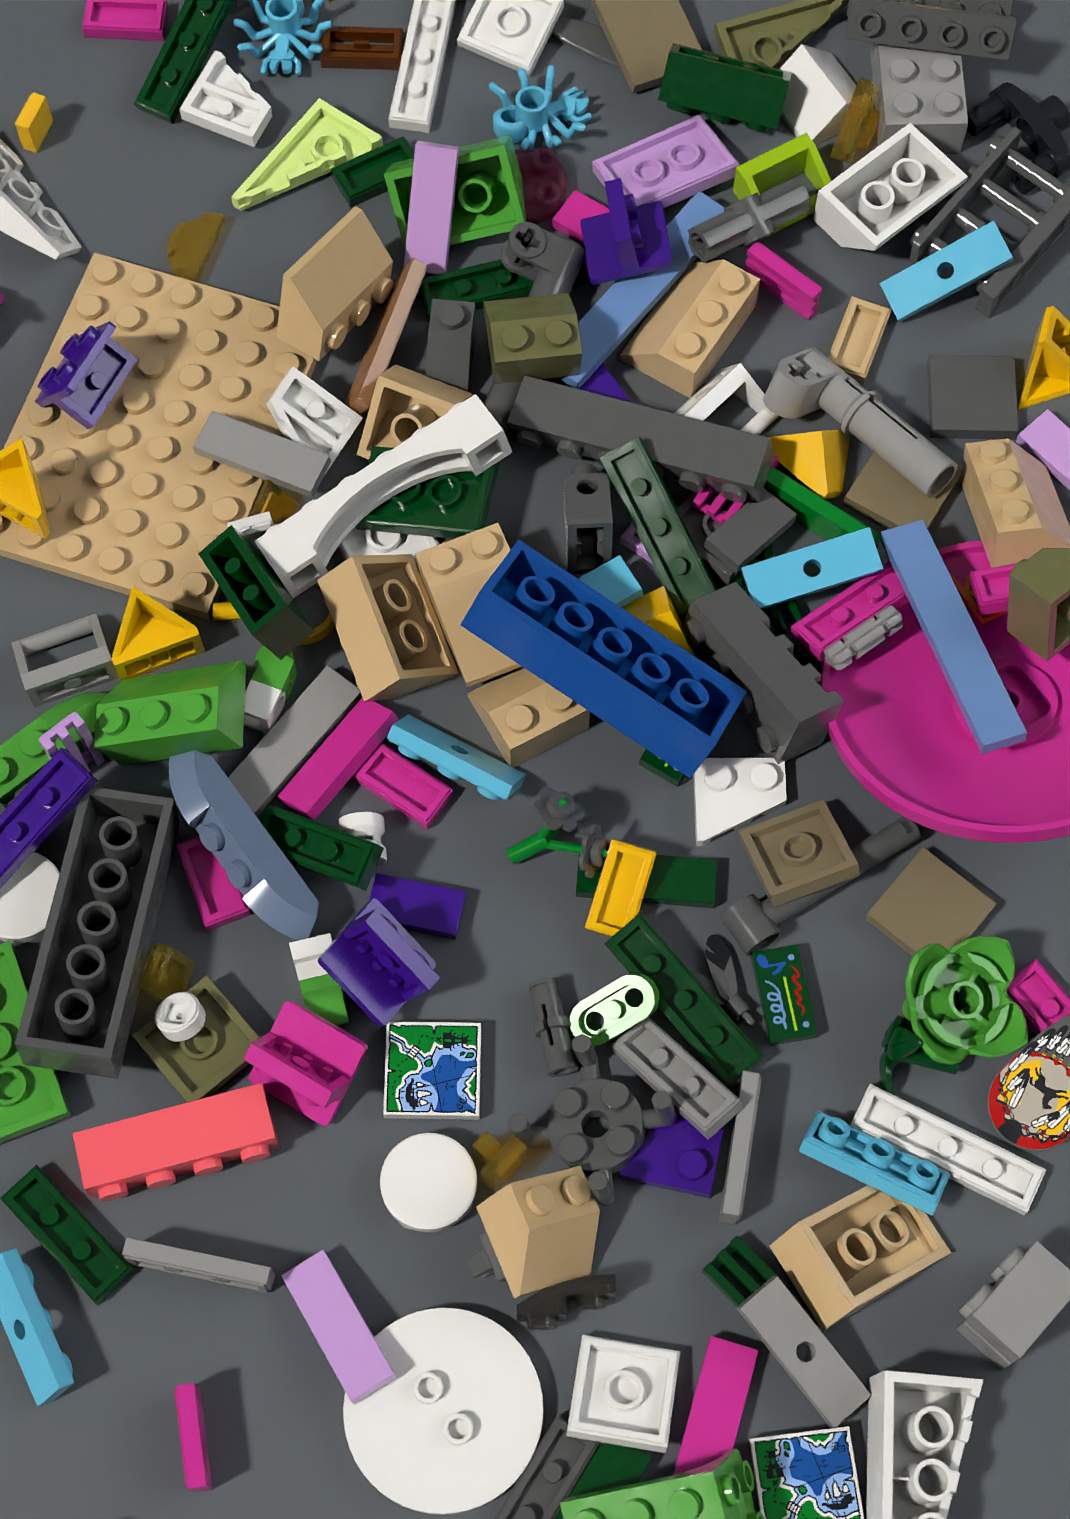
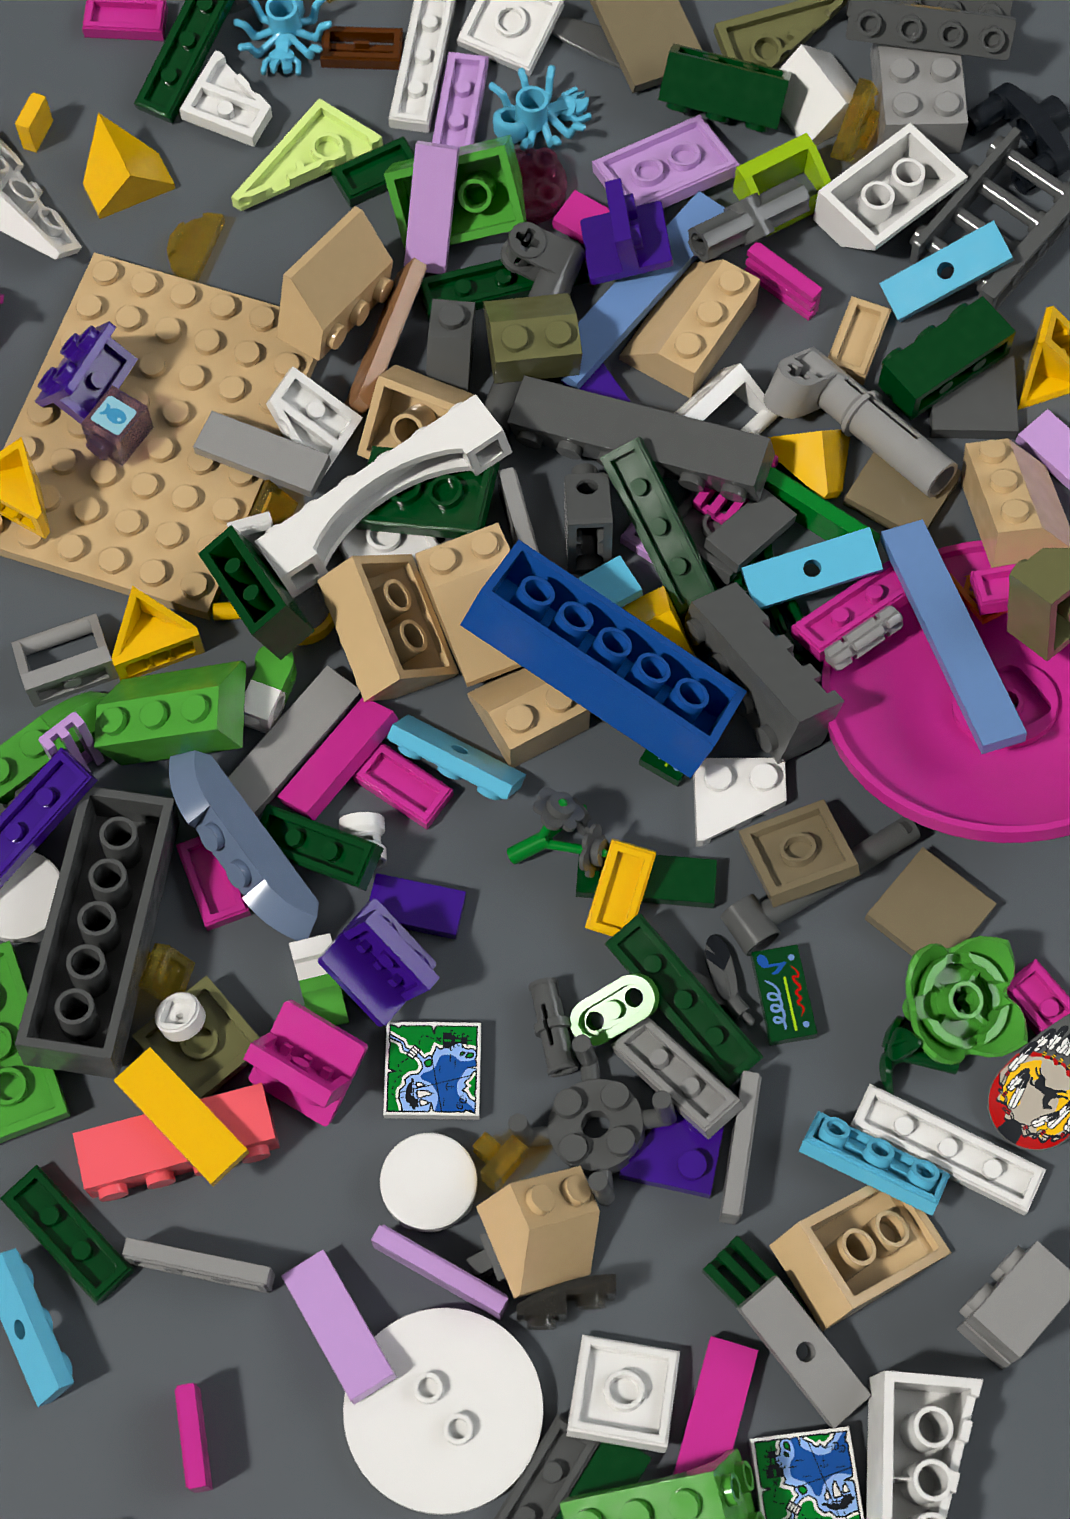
none -> brick [81,385,154,466]
none -> yellow slope [83,112,176,219]
none -> yellow tile [113,1047,249,1187]
none -> lavender tile [371,1224,509,1320]
none -> lavender tile [432,52,489,147]
none -> light grey tile [498,467,539,553]
none -> dark green brick [878,296,1016,421]

